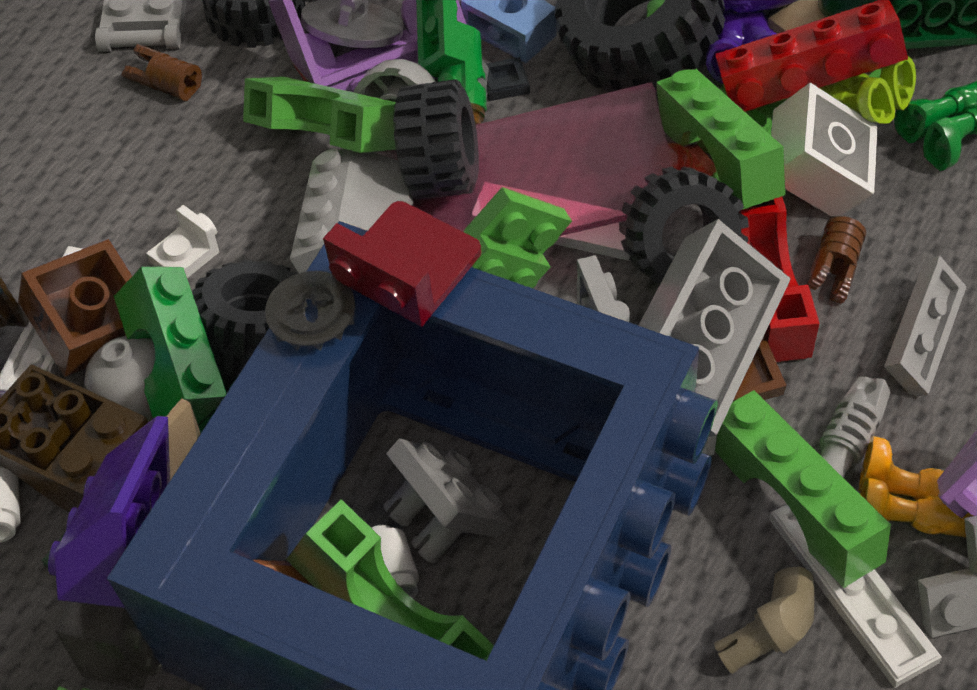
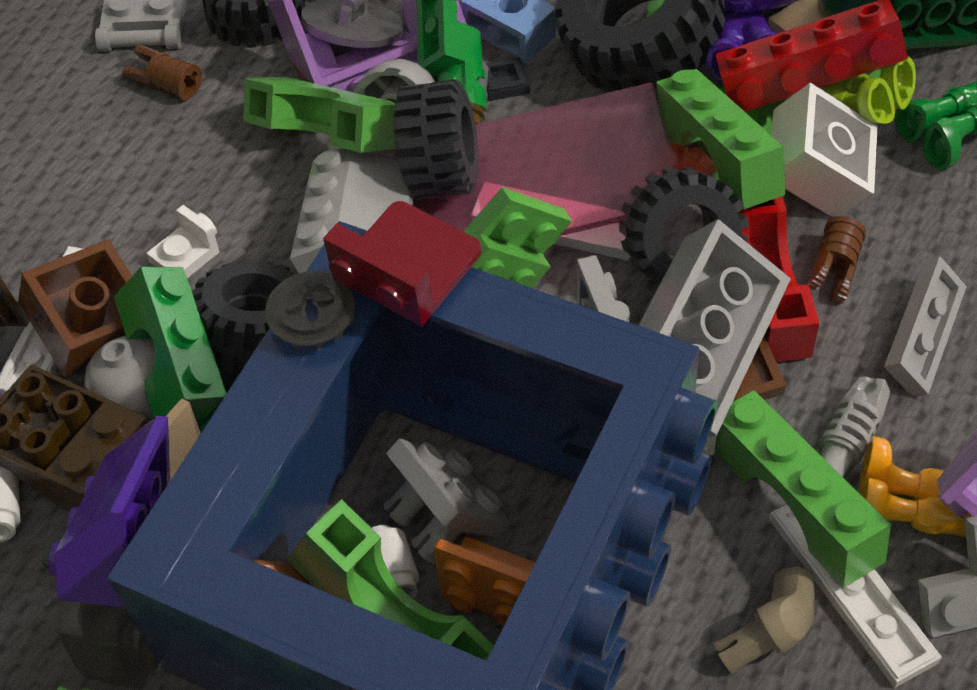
none -> orange bracket [434,536,536,627]

